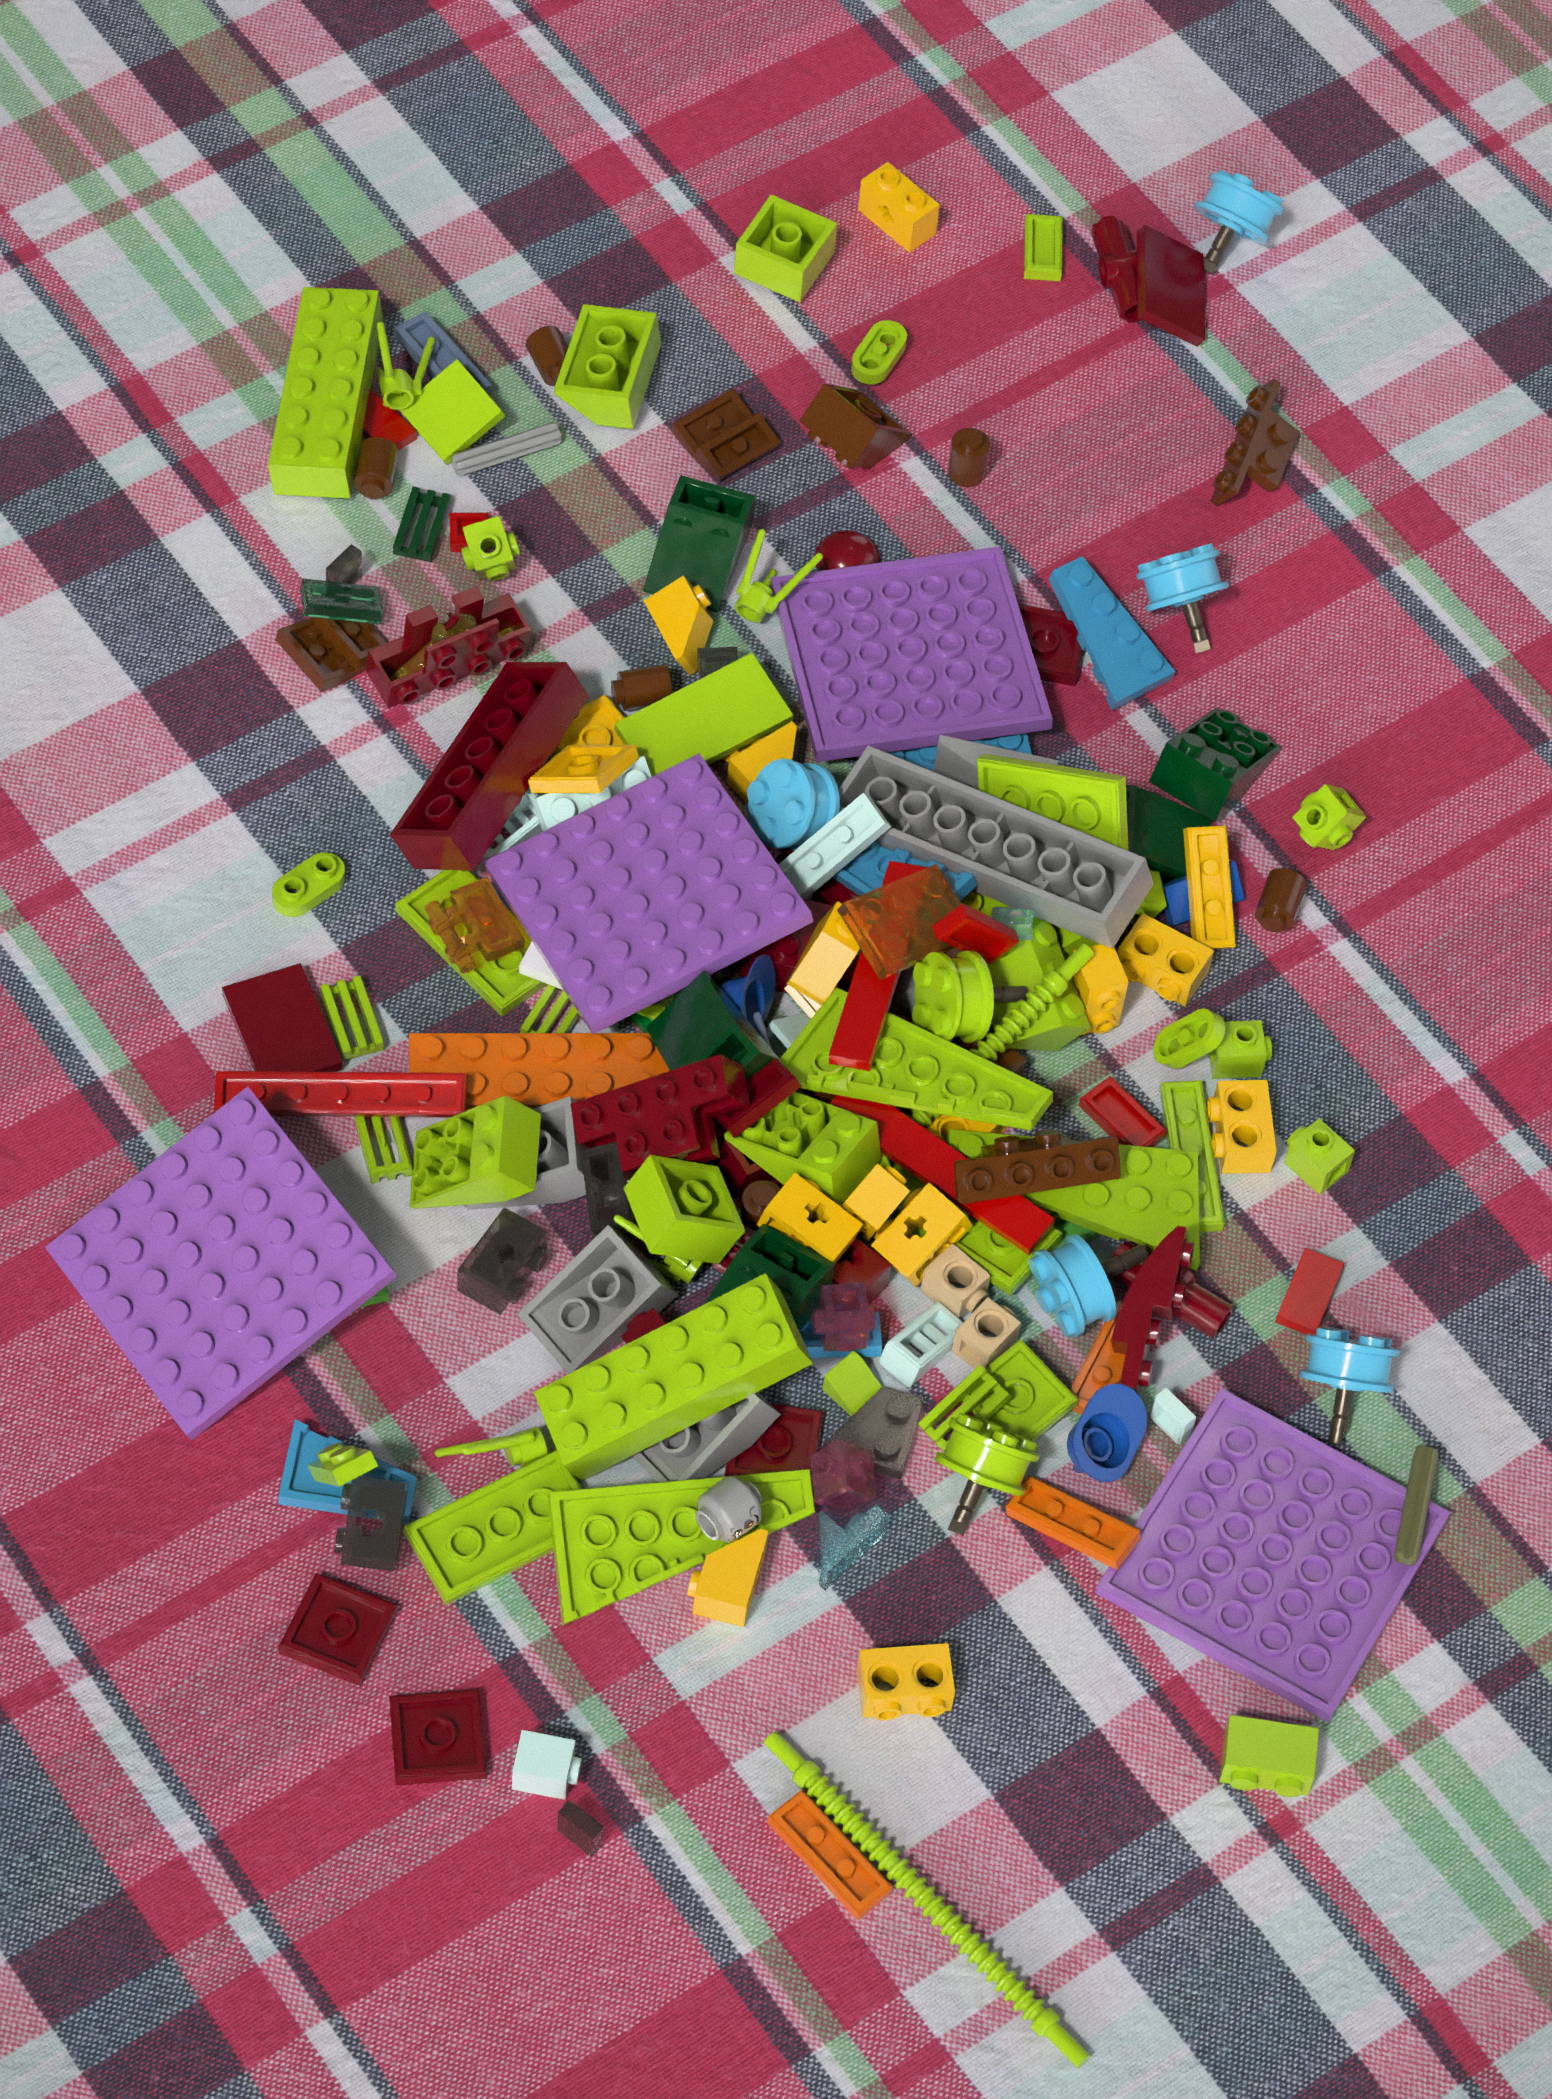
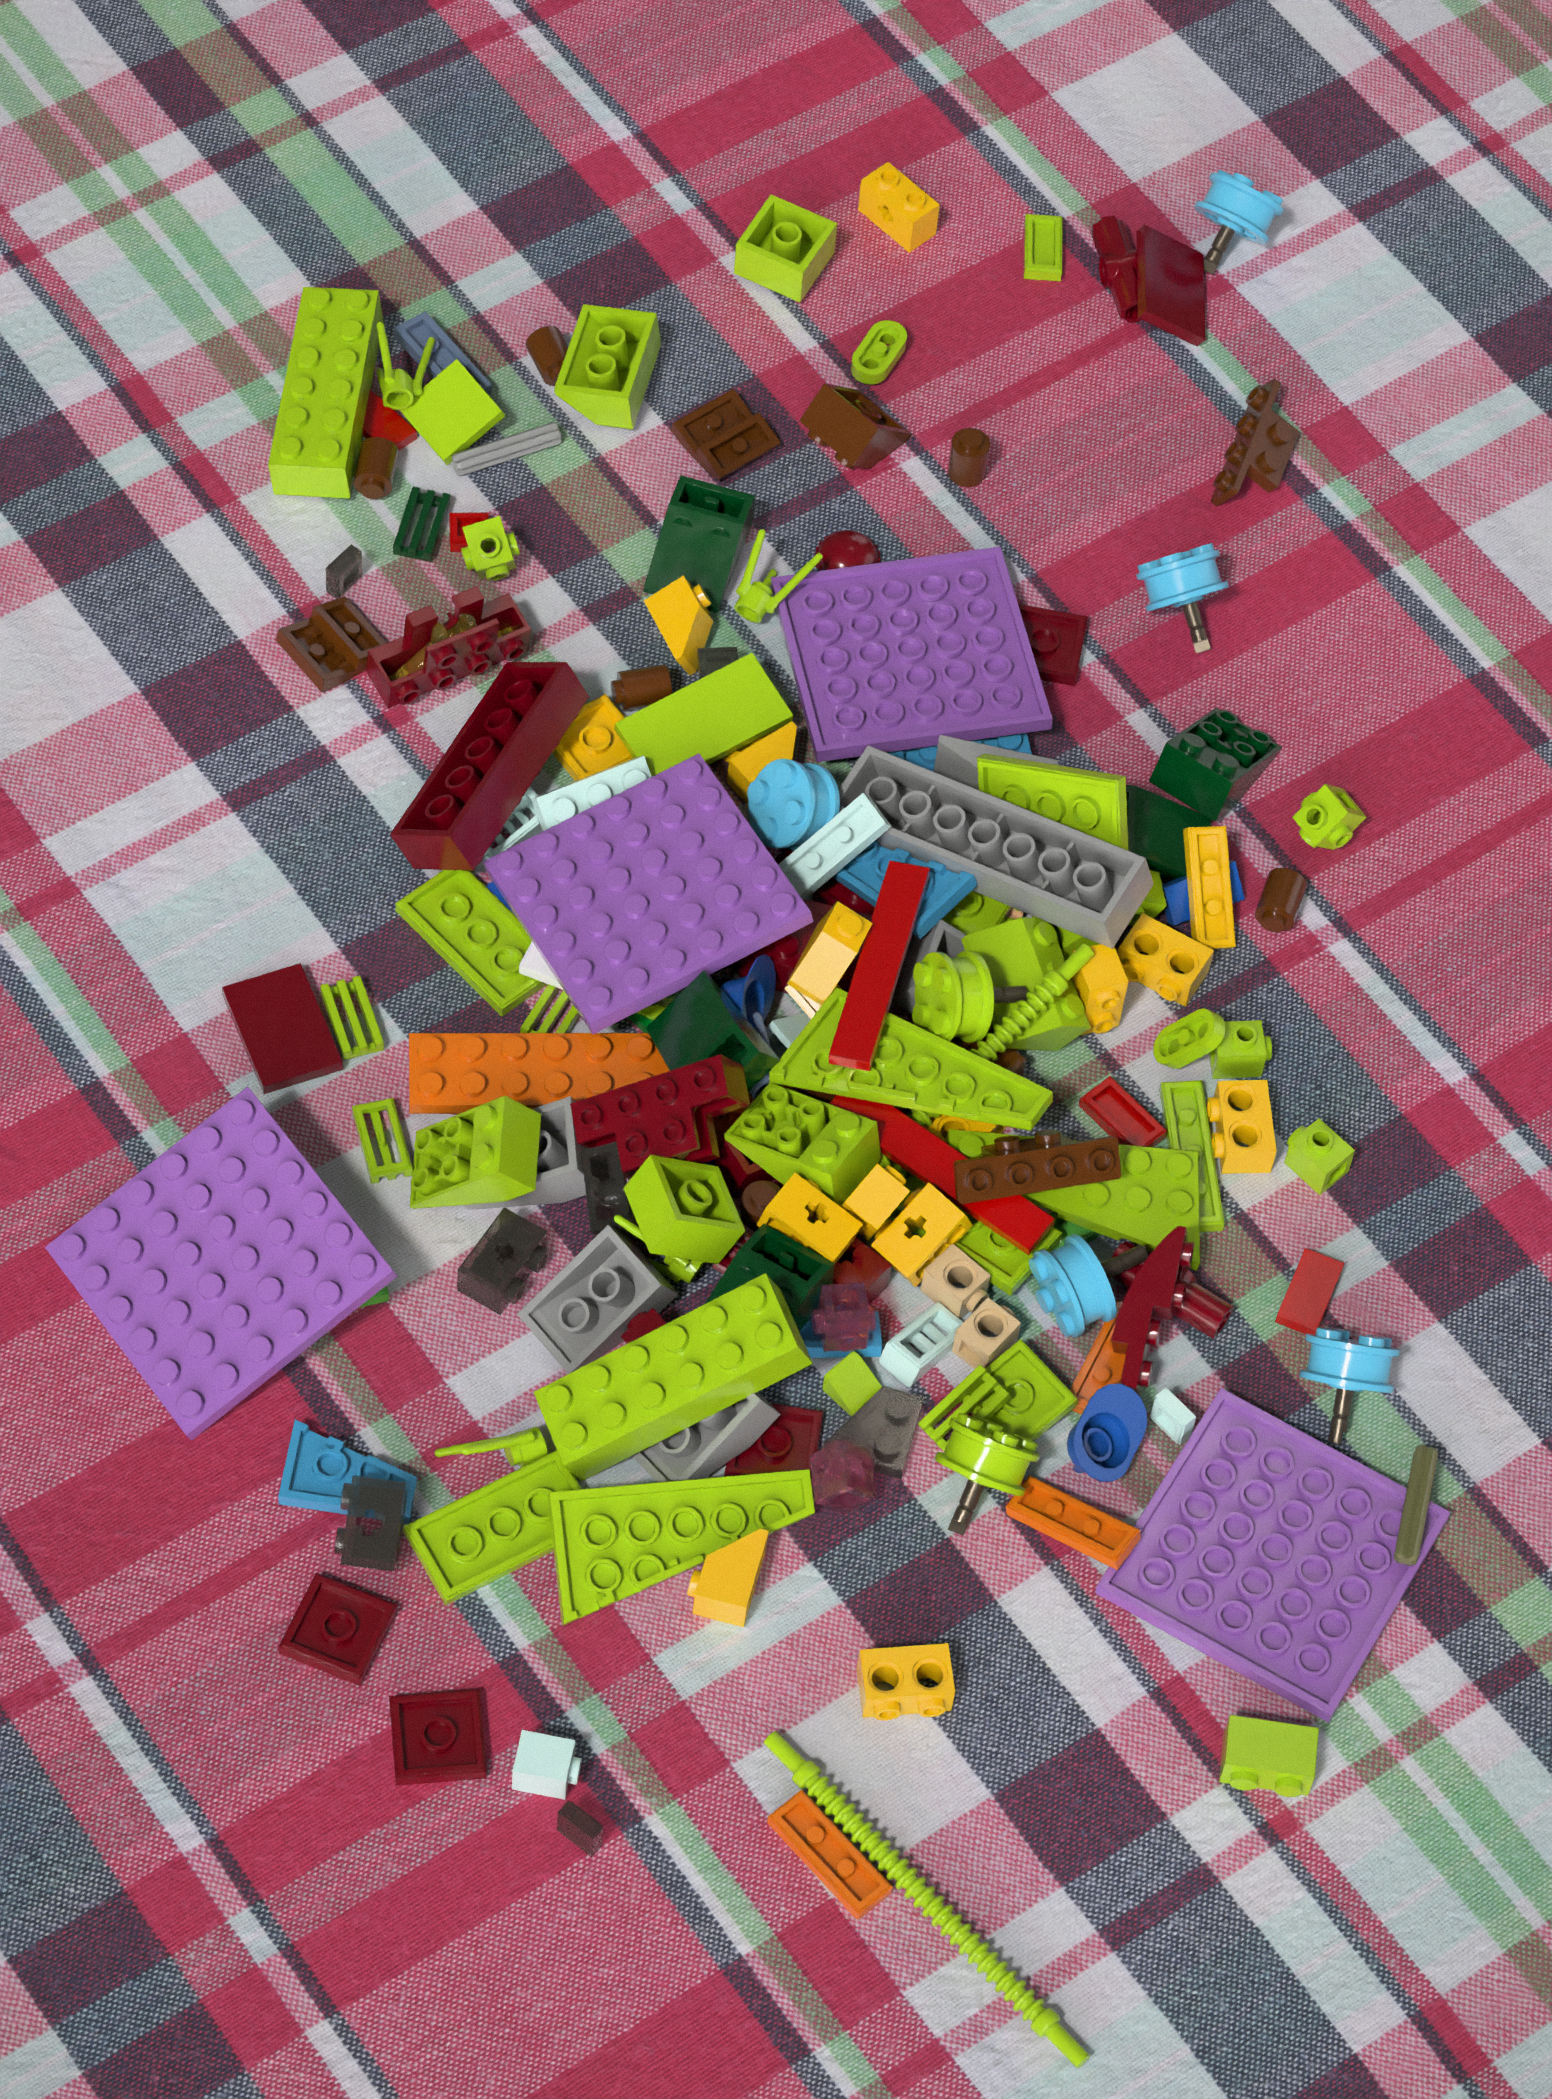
red tile [214,1071,468,1117] -> none
lime plate [272,852,345,917] -> none
clear green tile [300,578,383,624] -> none
lime plate [307,1442,378,1487] -> none
clear orange plate [424,877,524,973] -> none
yellow tile [528,745,639,793] -> none
light grey head [695,1476,762,1543] -> none
dark red tile [715,1058,801,1138] -> none
clear light blue slope [817,1504,889,1591] -> none
clear orange plate [837,864,961,980] -> none
red tile [932,903,1019,964] -> none
clear light blue tile [991,906,1034,941] -> none
dark azure wing [1048,556,1175,711] -> none

